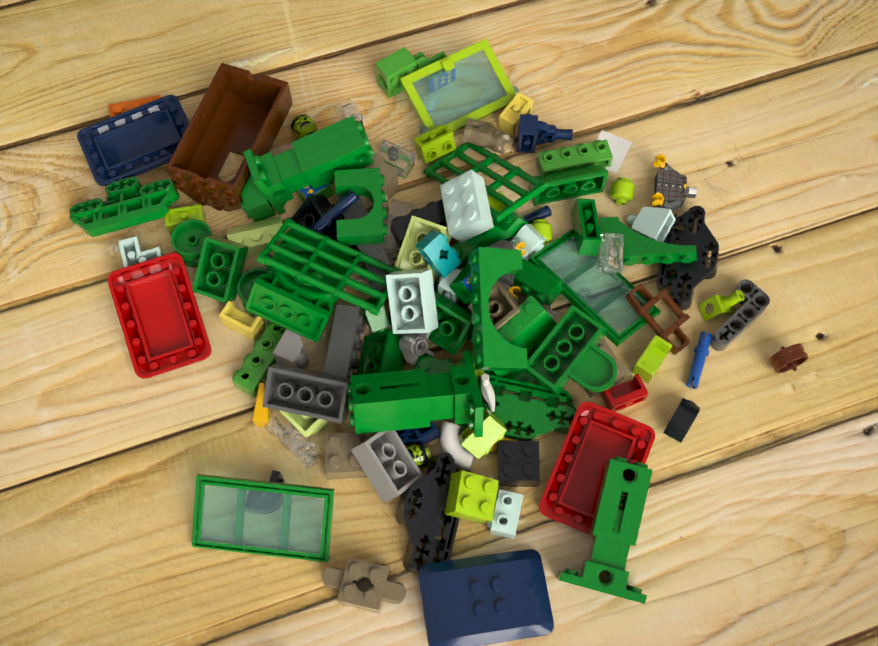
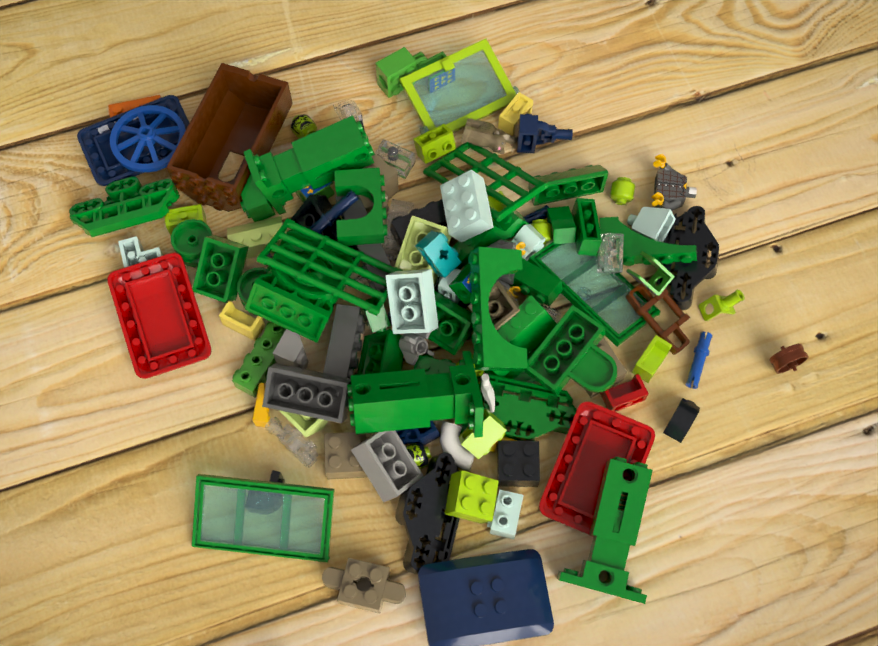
bright green brick [536,139,613,176] -> none
white sticker [597,130,633,173] -> none
dark grey beam [710,279,770,351] -> none
none -> blue wheel [110,105,186,173]
none -> green panel [547,206,576,244]
none -> bright green piece [626,251,675,296]

